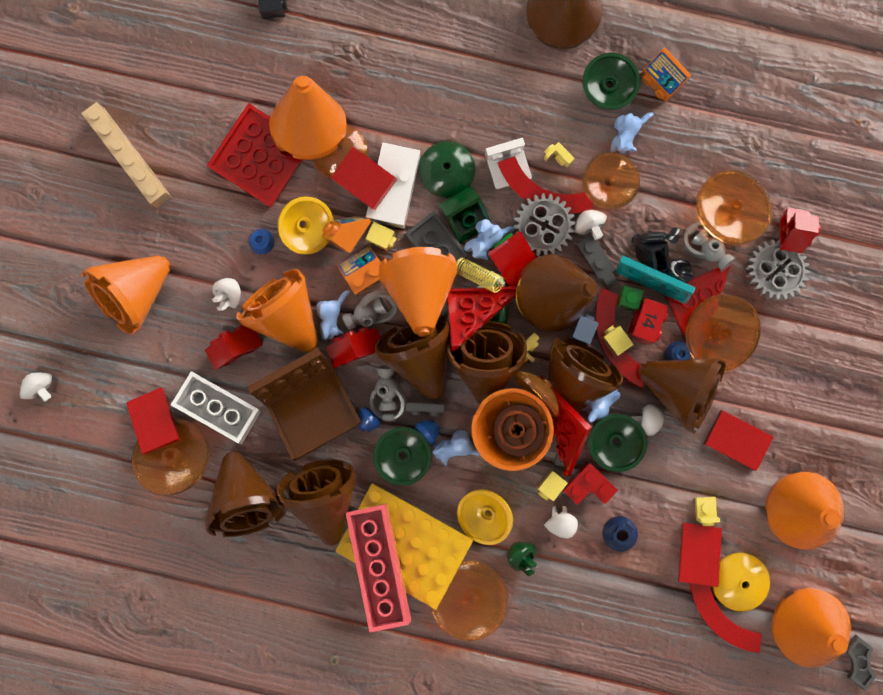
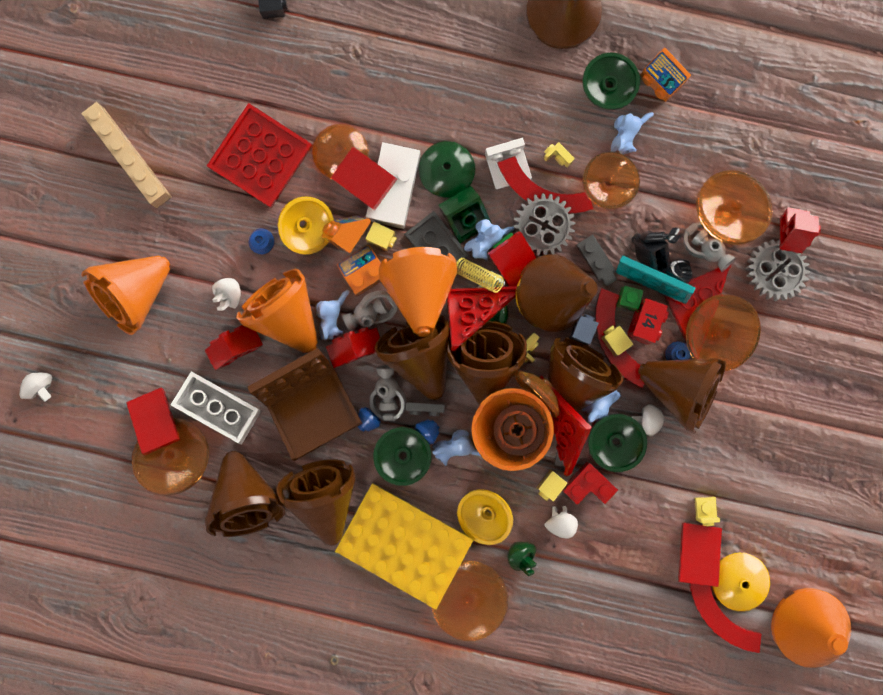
orange cone [269,76,347,160] -> none
coral brick [346,503,411,633] -> none
white piece [574,210,607,240] -> none
dark blue piece [602,516,638,552] -> none
red tile [704,410,774,471] -> none
orange cone [765,472,844,550] -> none
dark grey tile [846,634,877,691] -> none

